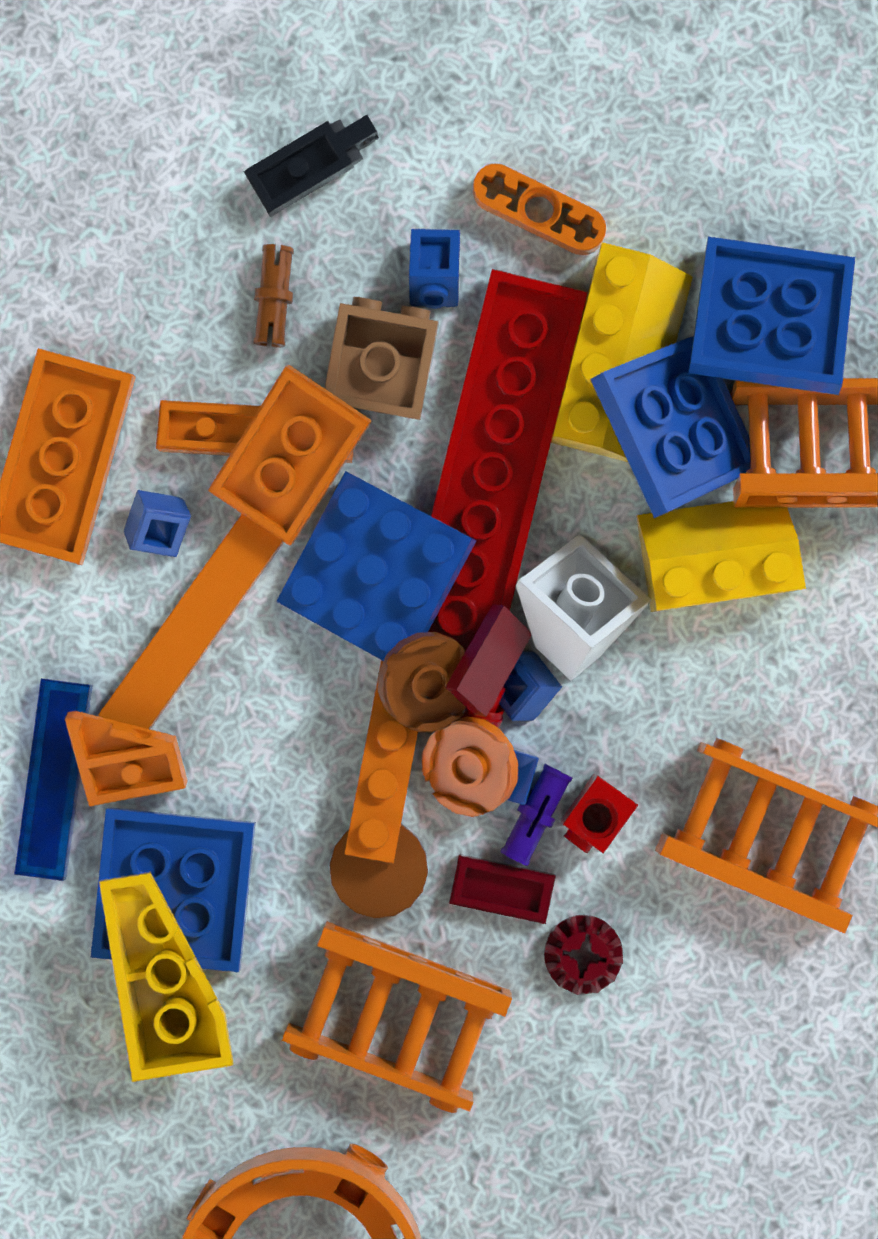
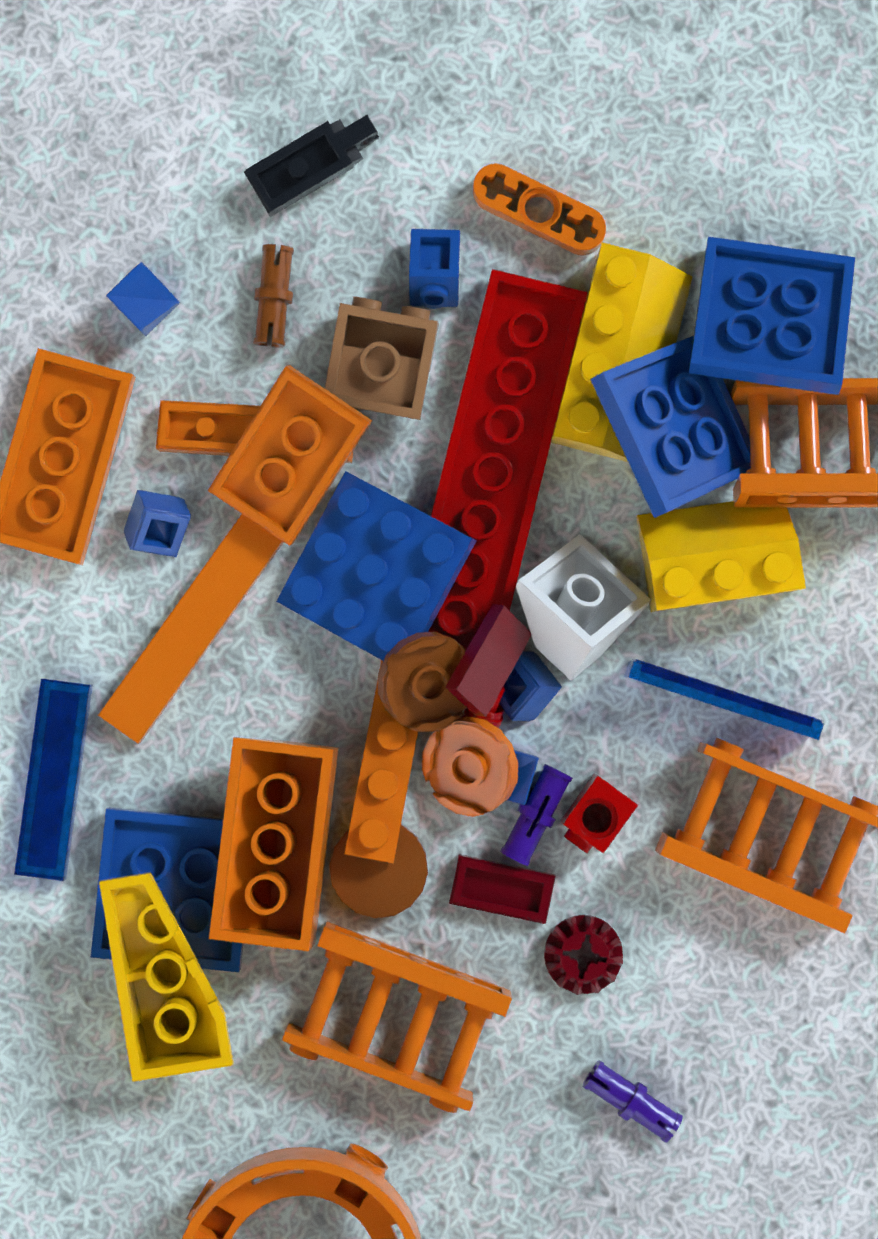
orange wing [65,711,188,806] -> none
none -> blue slope [106,262,180,337]
none -> orange slope [209,737,339,952]
none -> dark purple pin [582,1060,683,1143]
none -> clear blue tile [624,659,824,740]

